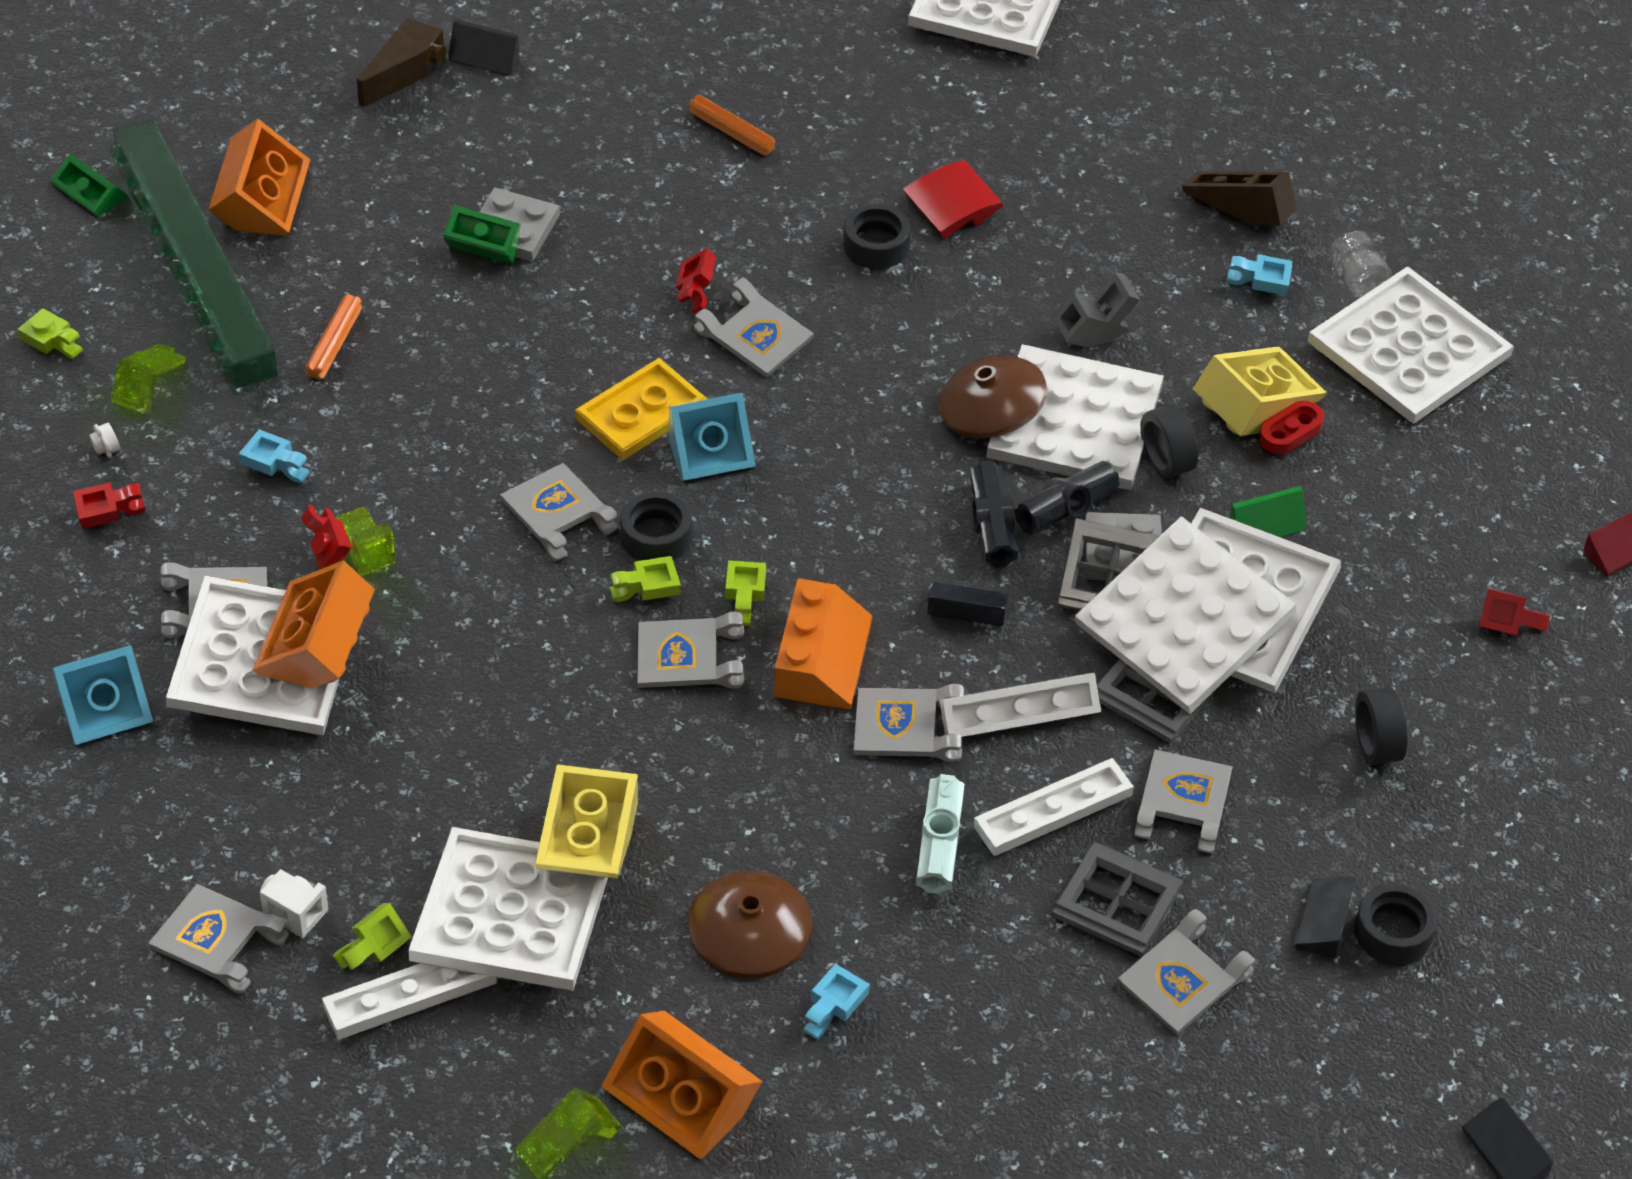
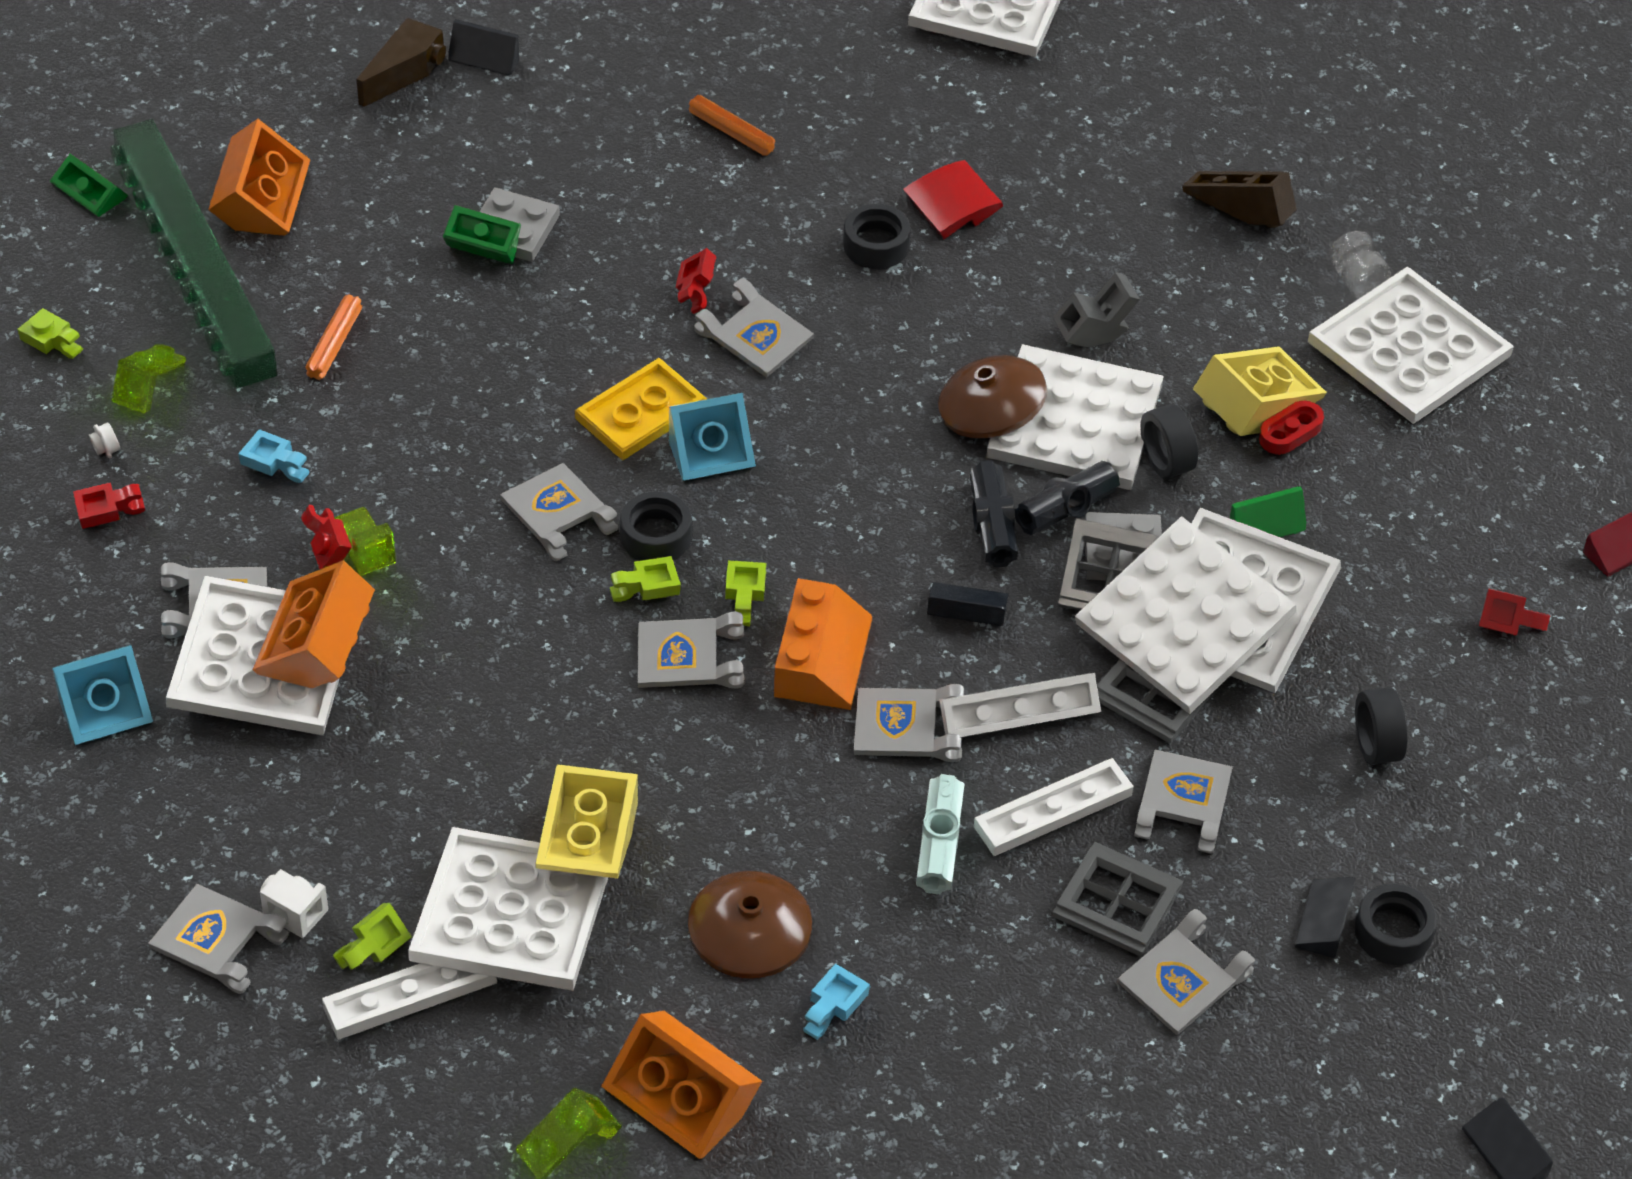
medium azure plate [1227,254,1293,296] -> none

